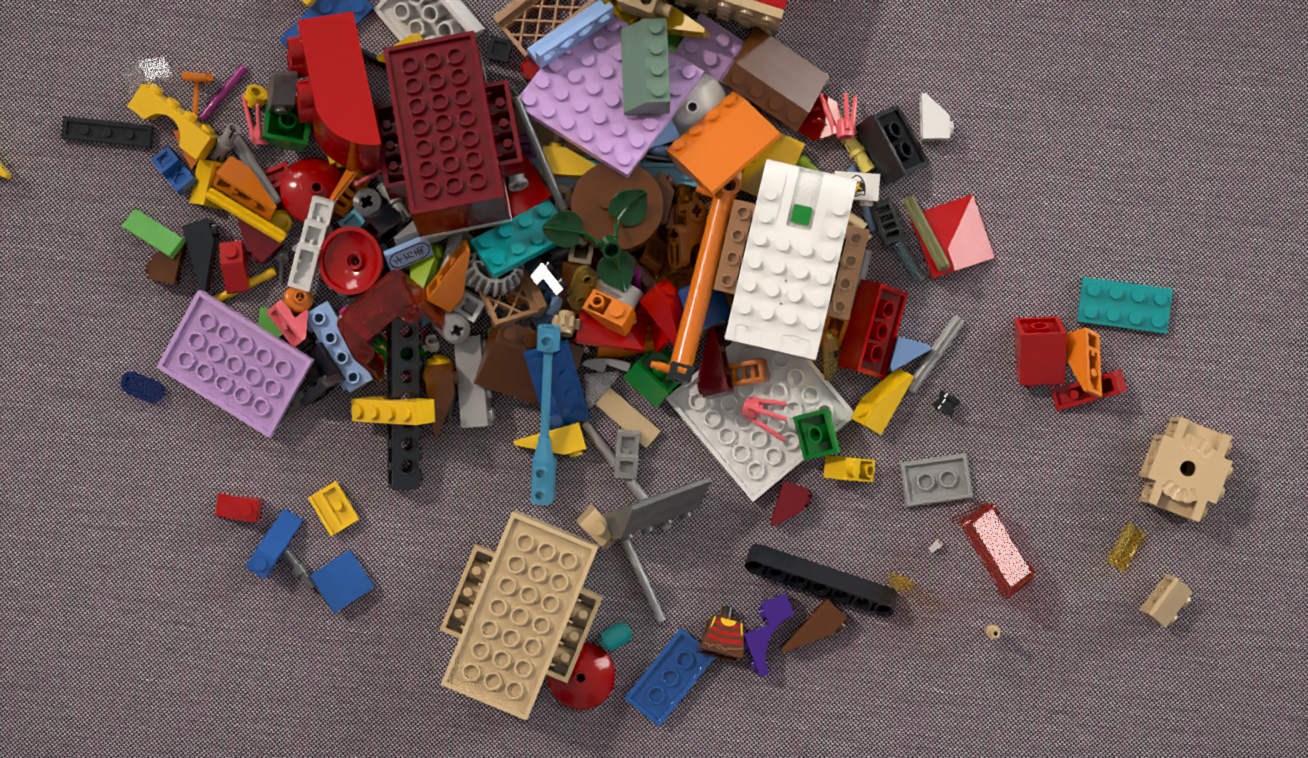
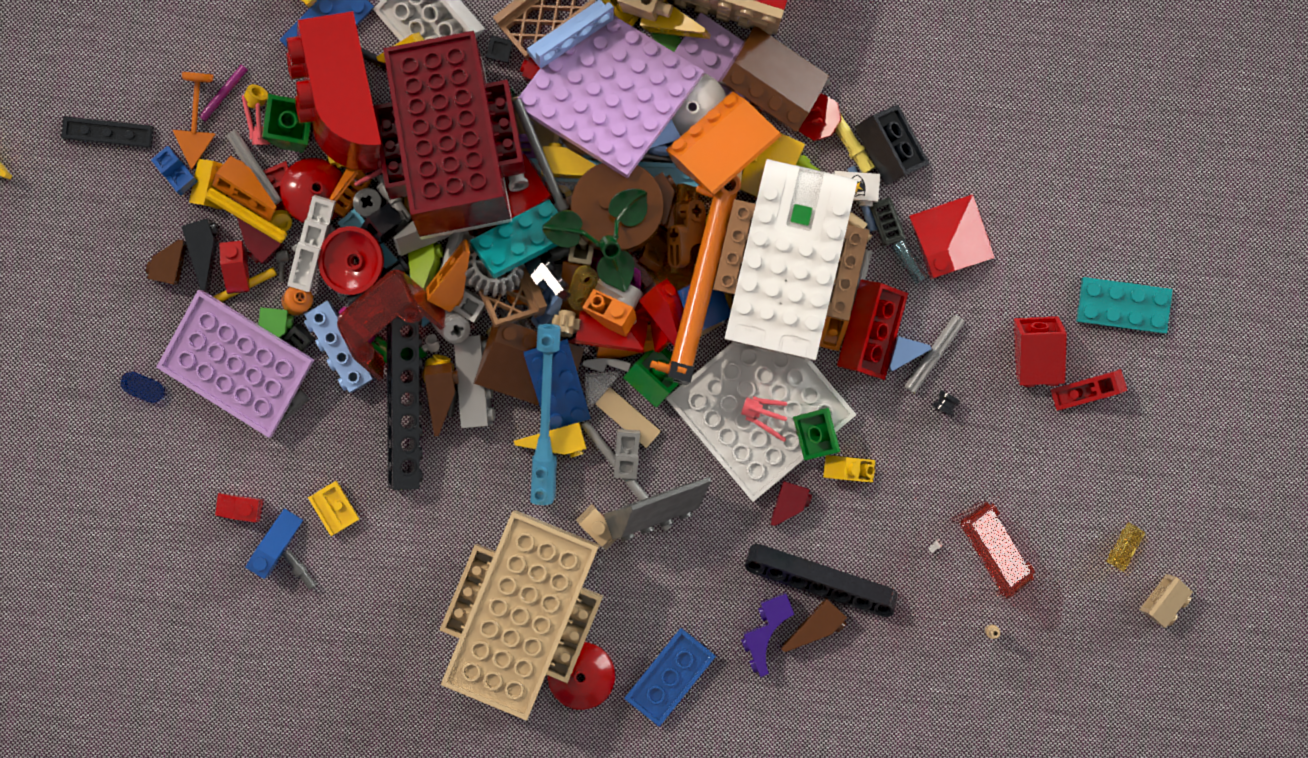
clear slope [122,56,173,94] -> none
bright green tile [122,209,186,259] -> none
yellow arch [127,84,218,160] -> none
light grey pin [211,123,241,163] -> none
coral slope [266,300,308,347] -> none
flat silver slope [267,71,297,115] -> none
black bracket [300,342,346,408] -> none
blue slope [309,549,374,614] -> none
yellow arch [351,396,435,425] -> none
light blue tile [383,237,434,272] -> none
teal brick [598,621,634,652] -> none
light grey bar [620,539,666,623] -> none
sand green slope [621,18,670,115] -> none
torso [696,606,744,663] -> none
dark red slope [697,325,735,399] -> none
orange slope [729,358,769,387] -> none
coral plant [818,93,857,140] -> none
clear yellow plate [822,329,837,380] -> none
yellow slope [851,368,914,435] -> none
clear yellow plate [886,571,915,592] -> none
light grey tile [899,453,973,507] -> none
olive axle [903,195,950,272] -> none
white slope [919,93,954,141] -> none
orange slope [1066,327,1102,398] -> none
tan piece [1138,417,1233,522] -> none

